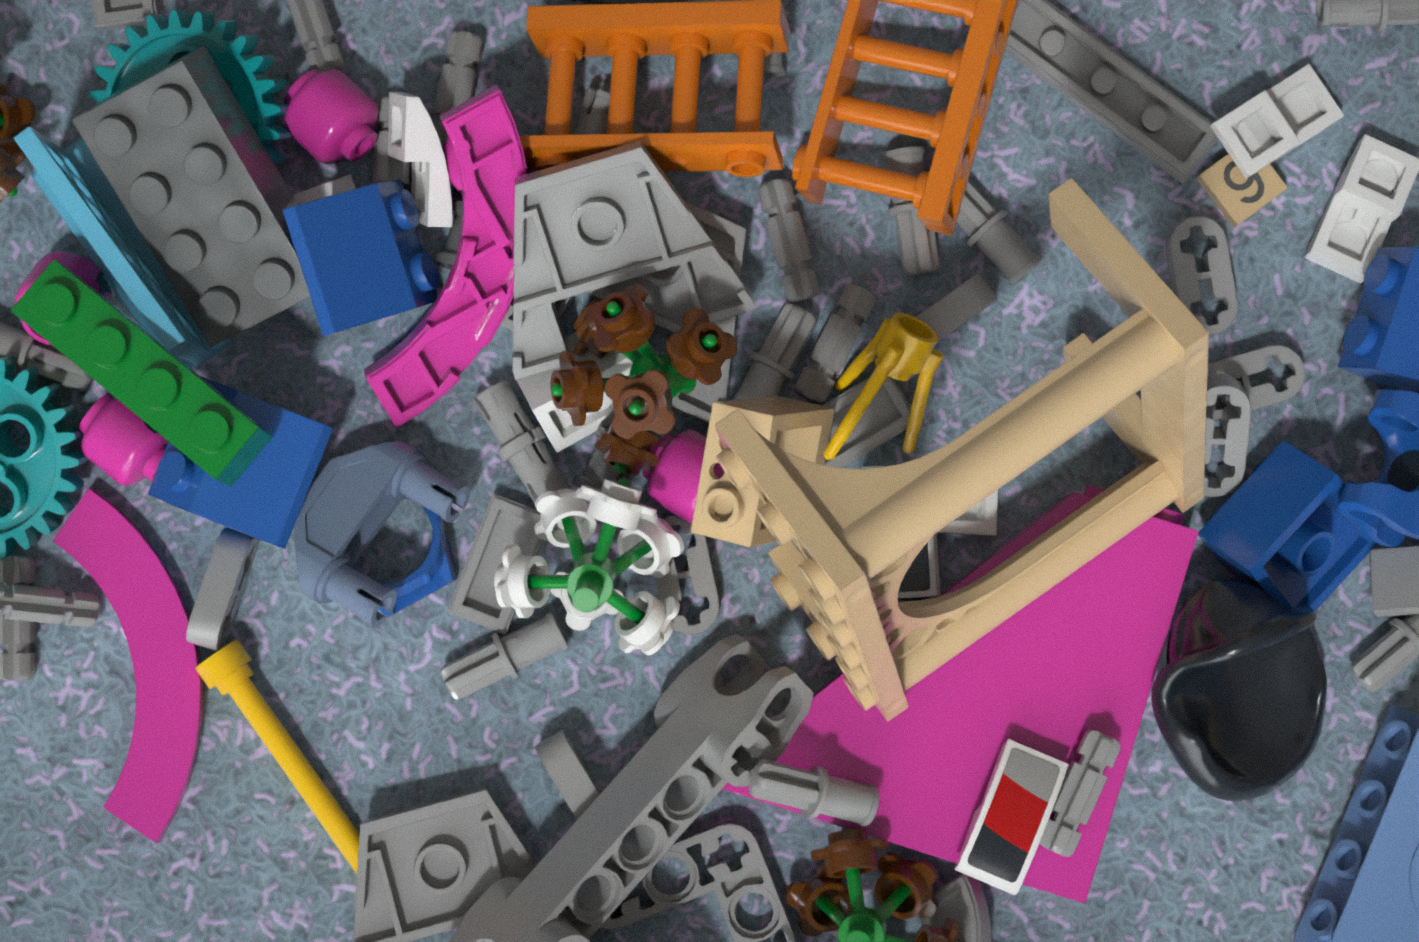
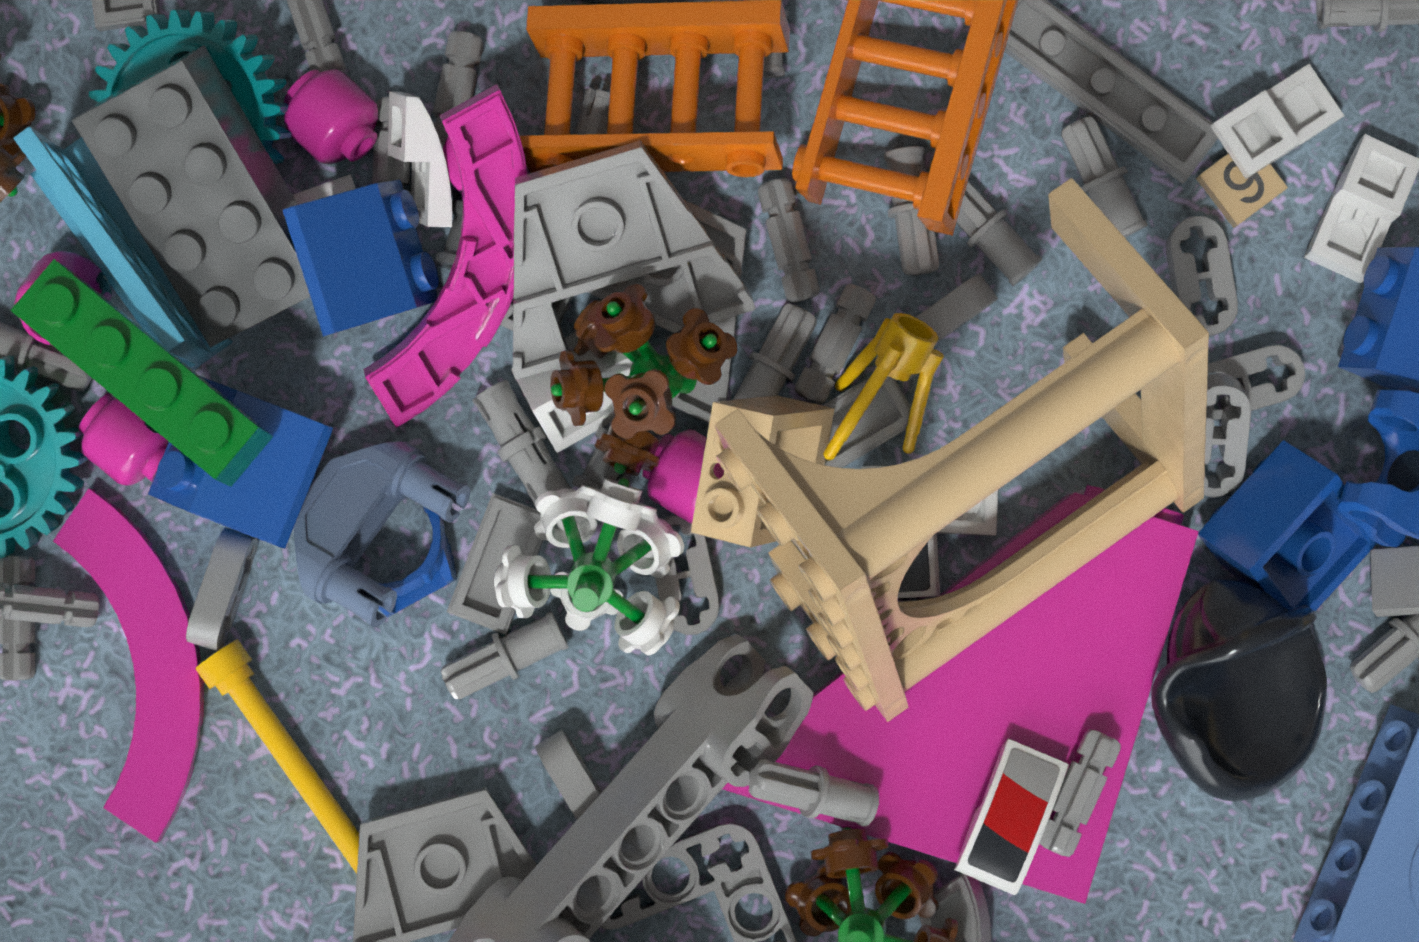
none -> light grey axle [1061,116,1148,237]

